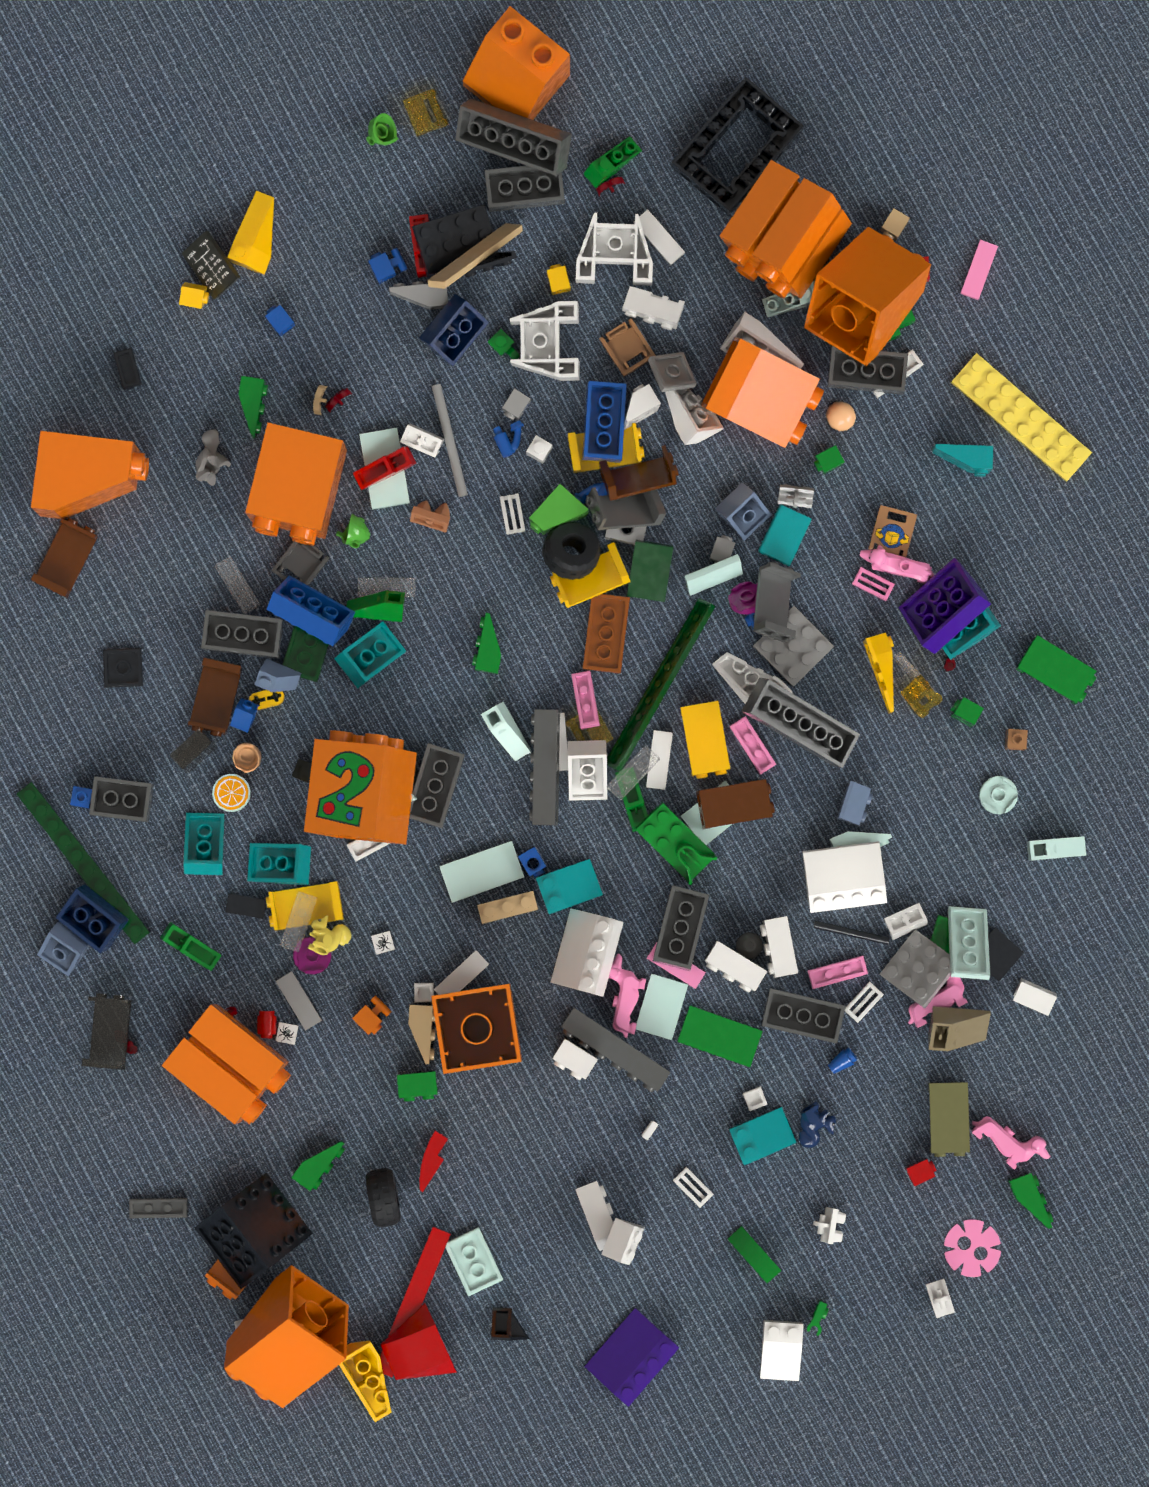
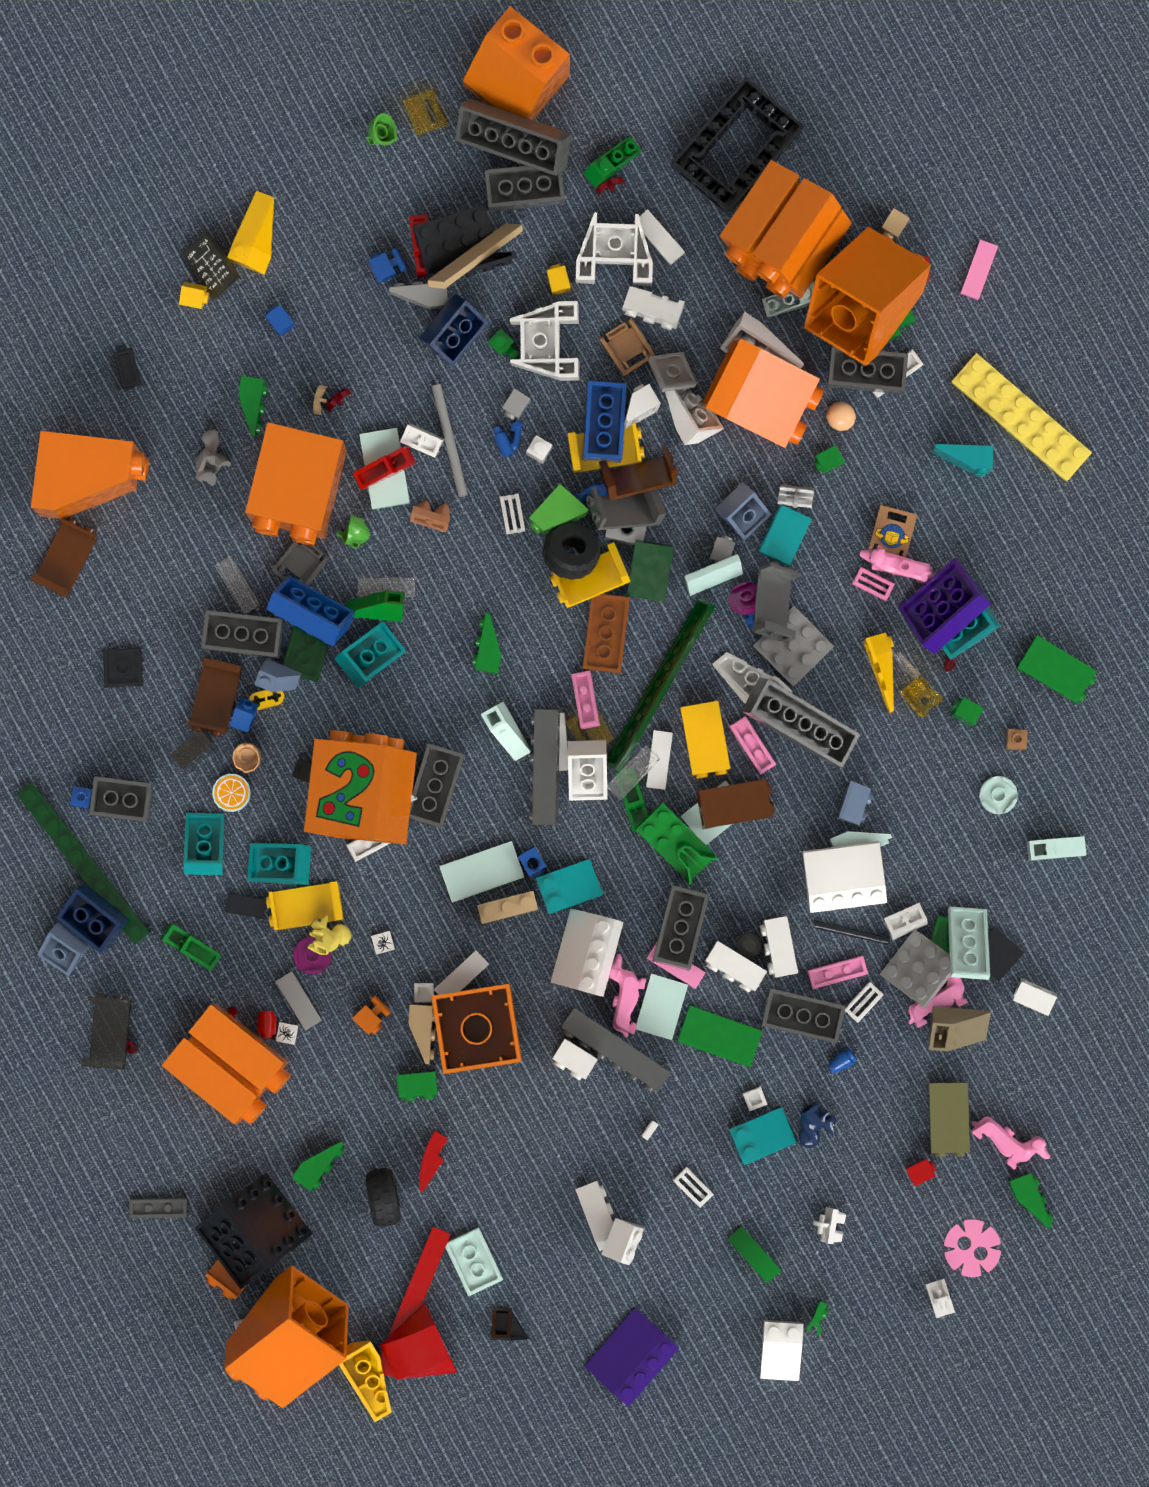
clear tile [280,891,317,952] -> none

